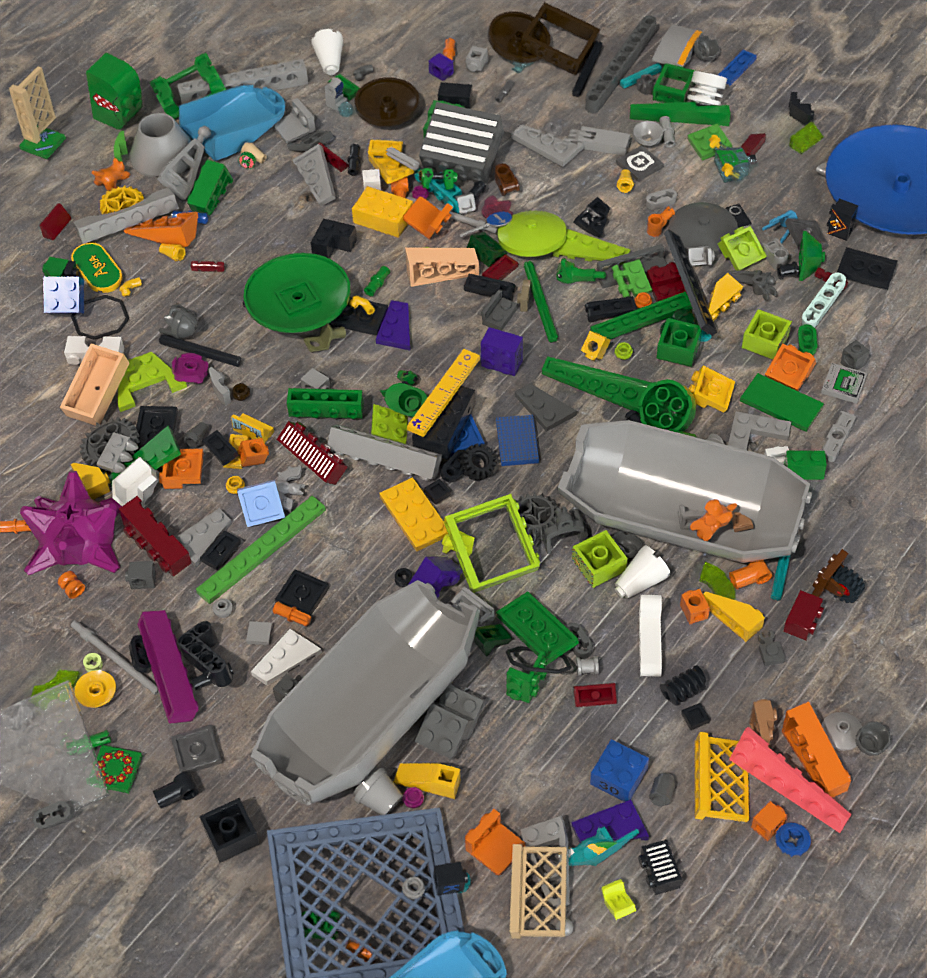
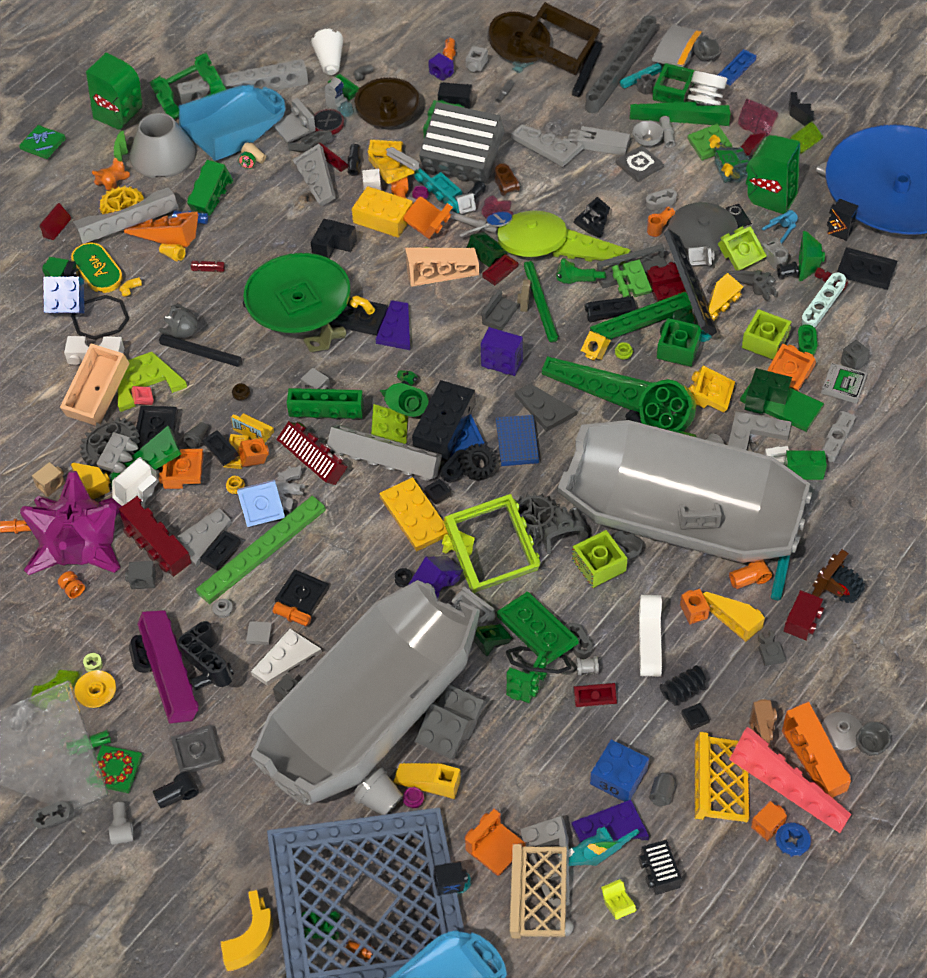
tan fence [9,66,56,144] -> none
light grey bar [71,620,159,695] -> none
light grey plate [157,126,211,201] -> none
magenta plate [172,353,209,384] -> none
black brick [199,798,260,863] -> none
light grey slope [209,367,231,406] -> none
green pin [364,266,390,296] -> none
light grey plate [402,877,425,899] -> none
yellow tile [407,349,480,437] -> none
green piece [419,167,458,190] -> none
black plate [464,273,516,301] -> none
white cone [615,545,670,598] -> none
yellow cone [617,169,634,193] -> none
orange plate [634,292,652,308] -> none
orange animal [690,499,737,542] -> none
clear neon green tile [699,562,735,600] -> none
medium nougat tile [732,512,754,532] -> none
flat silver tile [785,218,829,249] -> none
none -> tan brick [32,462,65,497]
none -> light grey pin [109,802,134,845]
none -> coral tile [131,386,154,405]
none -> yellow arch [220,890,273,971]
none -> black tile [313,109,344,135]
none -> clear pink slope [738,98,778,137]
none -> dark green brick [744,368,792,414]
none -> green brick [746,135,800,214]

